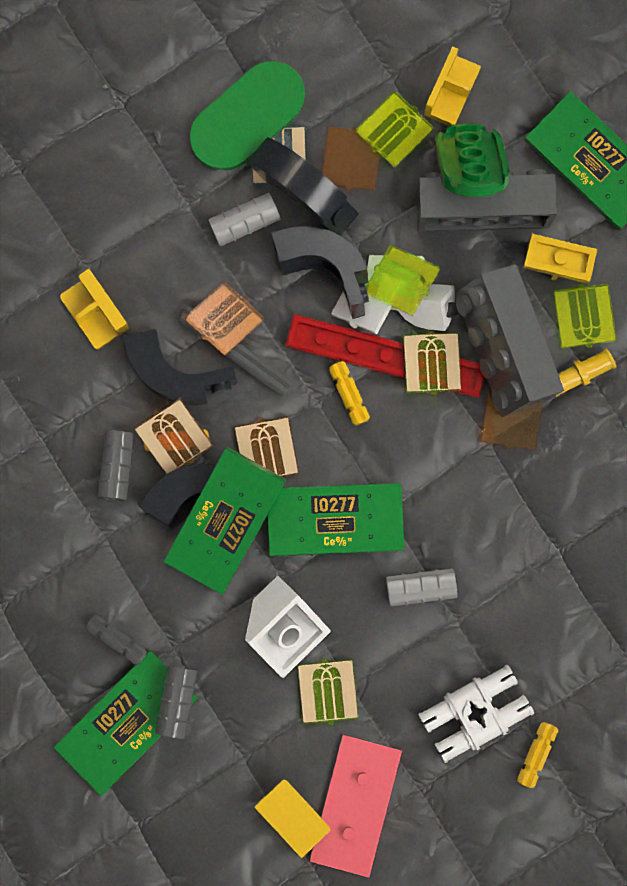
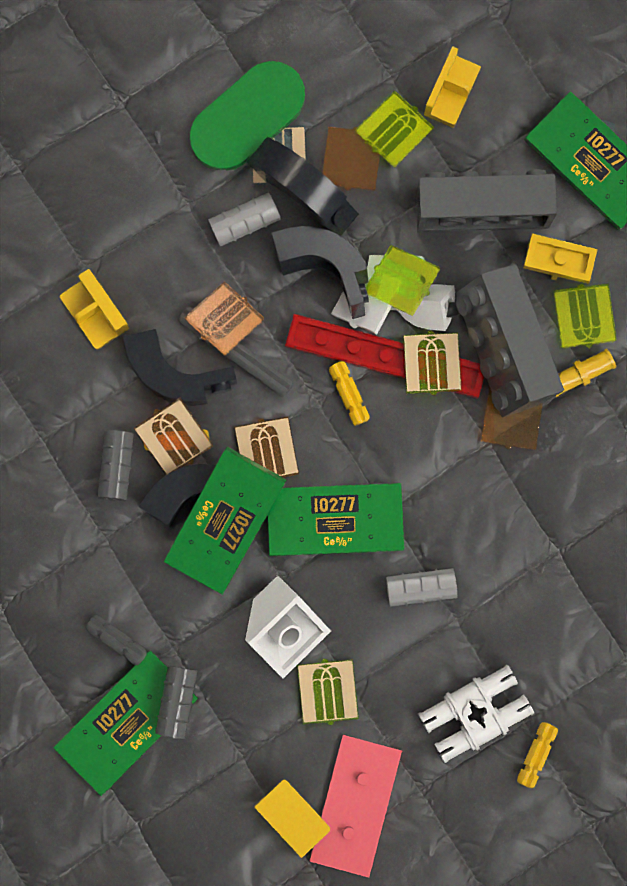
green tile [435,123,510,197] -> none

